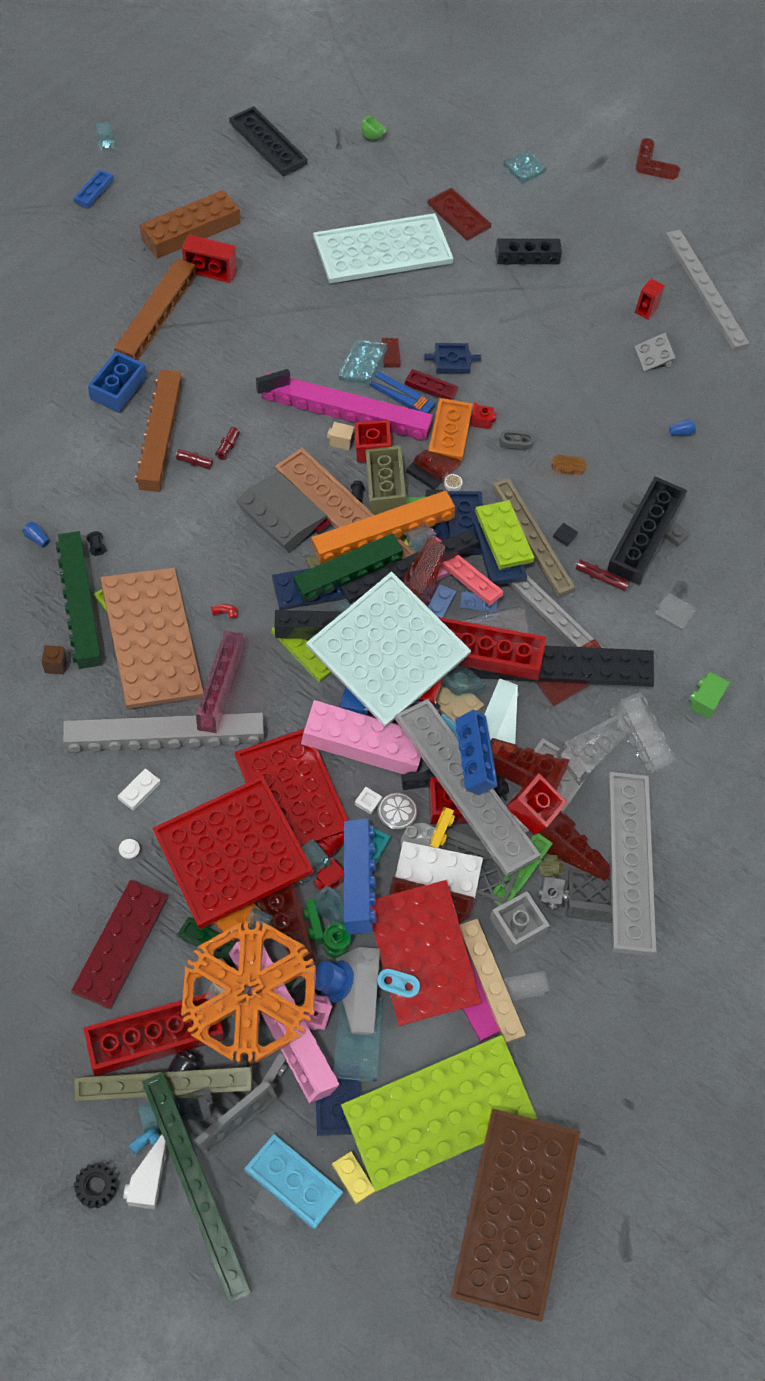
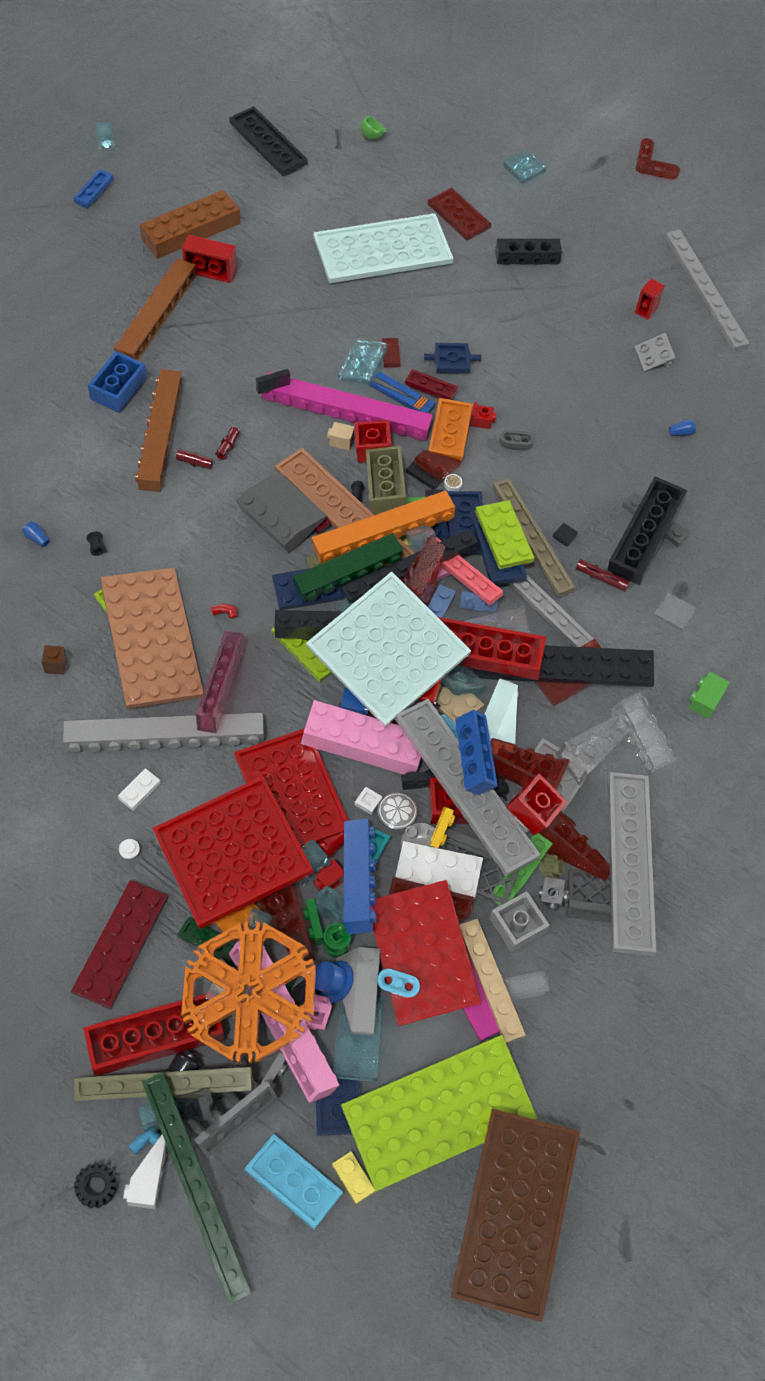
dark green brick [55,531,102,669] -> none
clear orange plate [551,454,587,475] -> none

